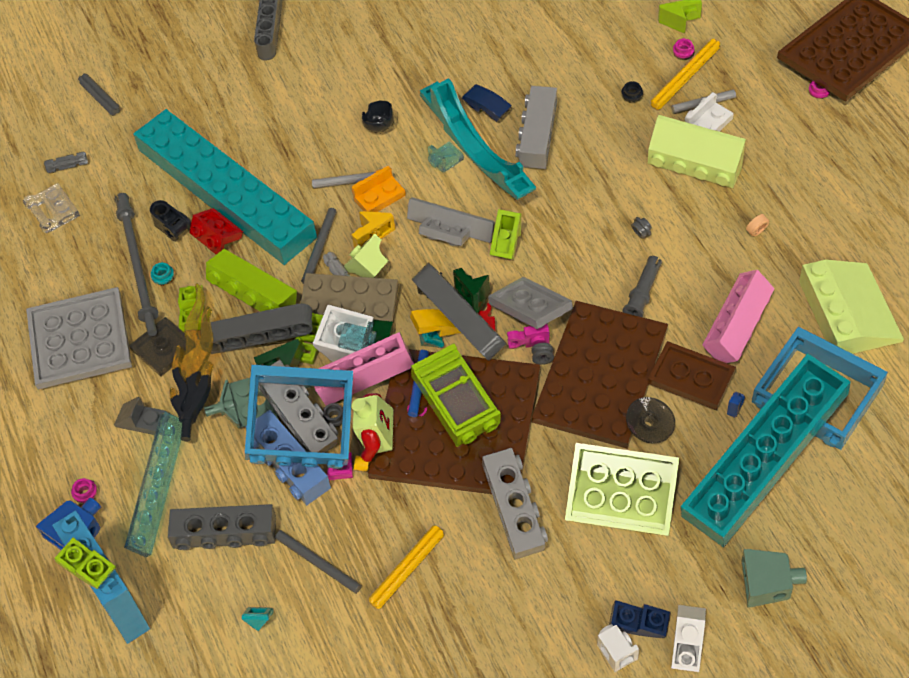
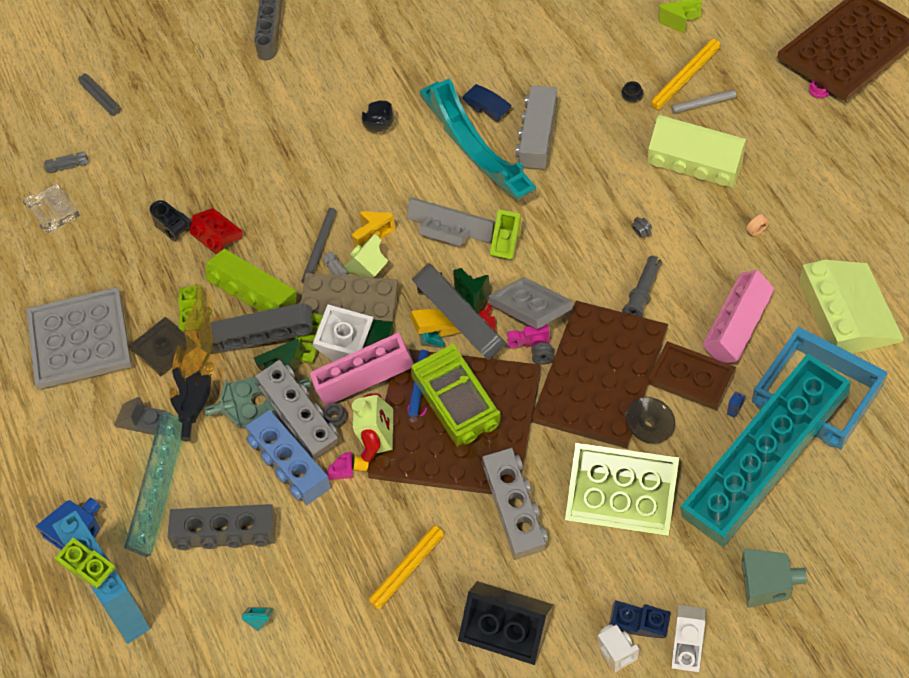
dark pink plate [71,478,97,503] -> none
dark grey bar [114,193,159,336] -> none
teal brick [133,109,317,265] -> none
teal plate [151,262,174,285] -> none
dark azure window [245,365,353,469] -> none
dark grey bar [275,530,362,594] -> none
light grey bar [312,172,375,188] -> none
clear light blue bracket [338,321,377,352] -> none
light orange bracket [352,166,406,212] -> none
clear light blue bracket [428,141,464,173] -> none
dark pink plate [673,38,694,58] -> none
white bracket [685,92,734,132] -> none
none -> black slope [458,581,554,665]

